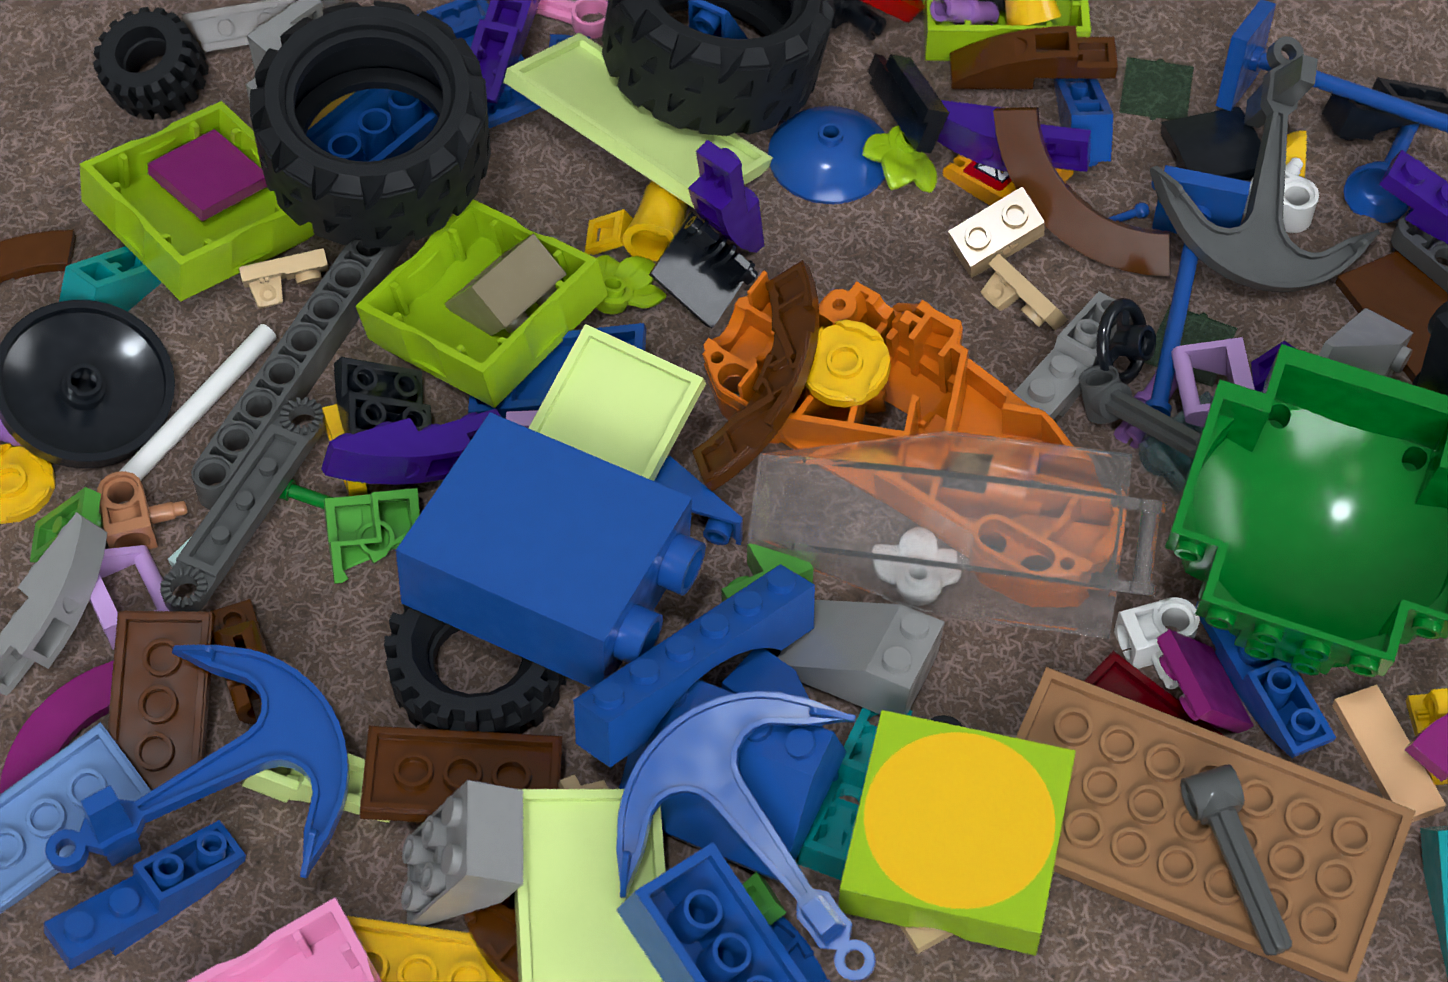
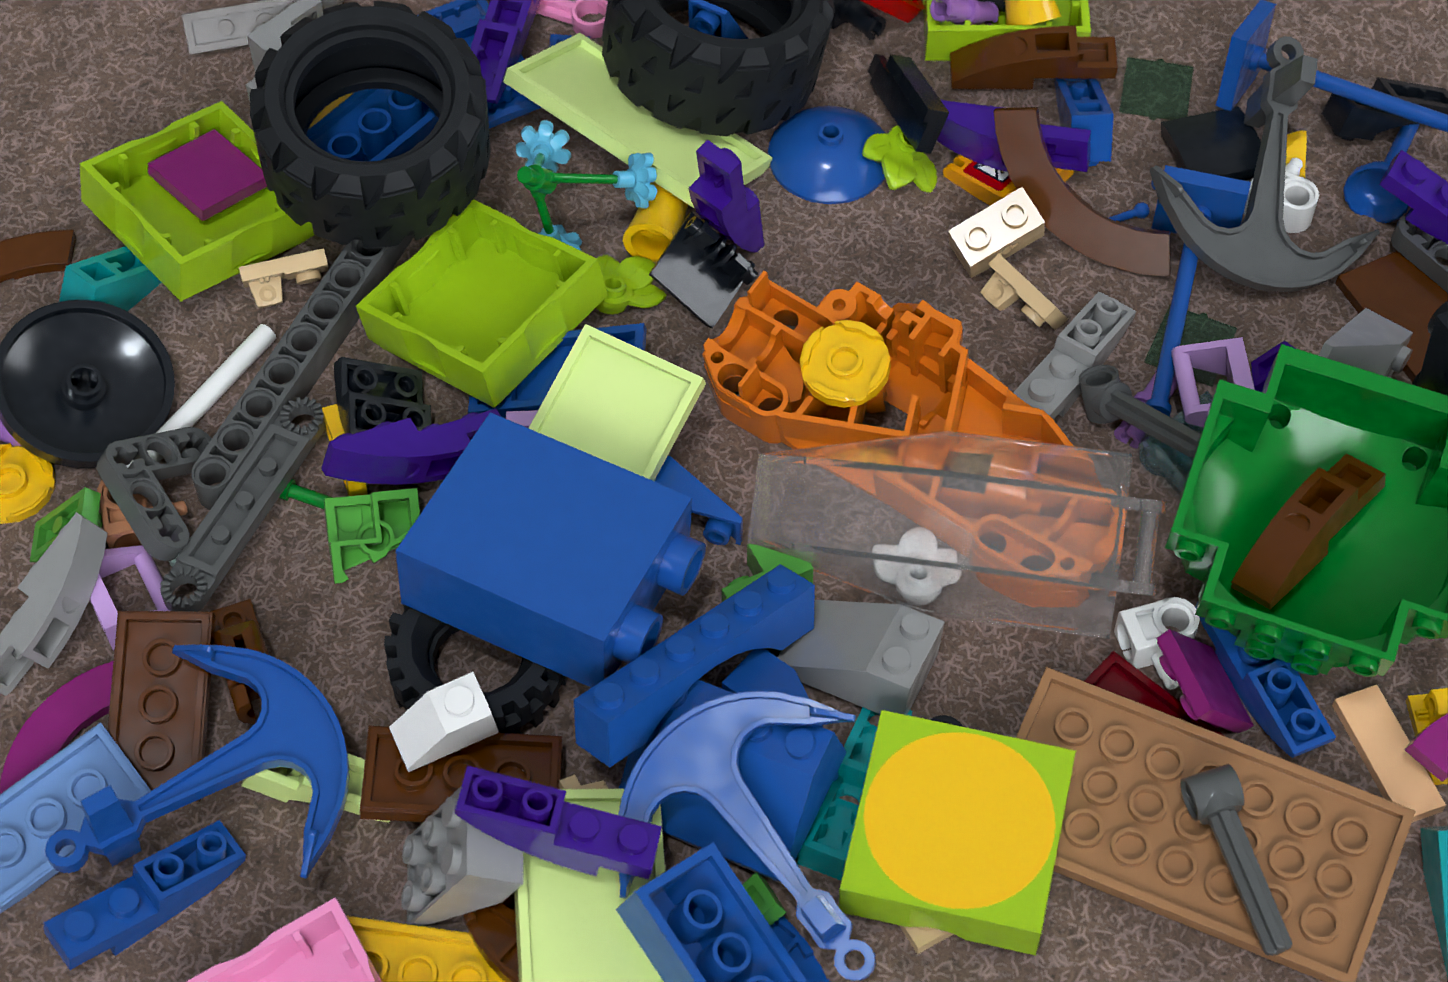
black tyre [93,7,208,120] -> none
dark tan slope [444,233,567,336] -> none
yellow slope [584,209,633,255] -> none
reddish brown tile [692,260,819,492] -> none
black piece [1096,298,1156,385] -> none
none -> dark grey beam [97,427,212,561]
none -> white slope [389,672,499,772]
none -> dark purple slope [454,766,662,880]
none -> medium azure plant [516,120,657,251]
none -> reddish brown slope [1231,453,1386,610]

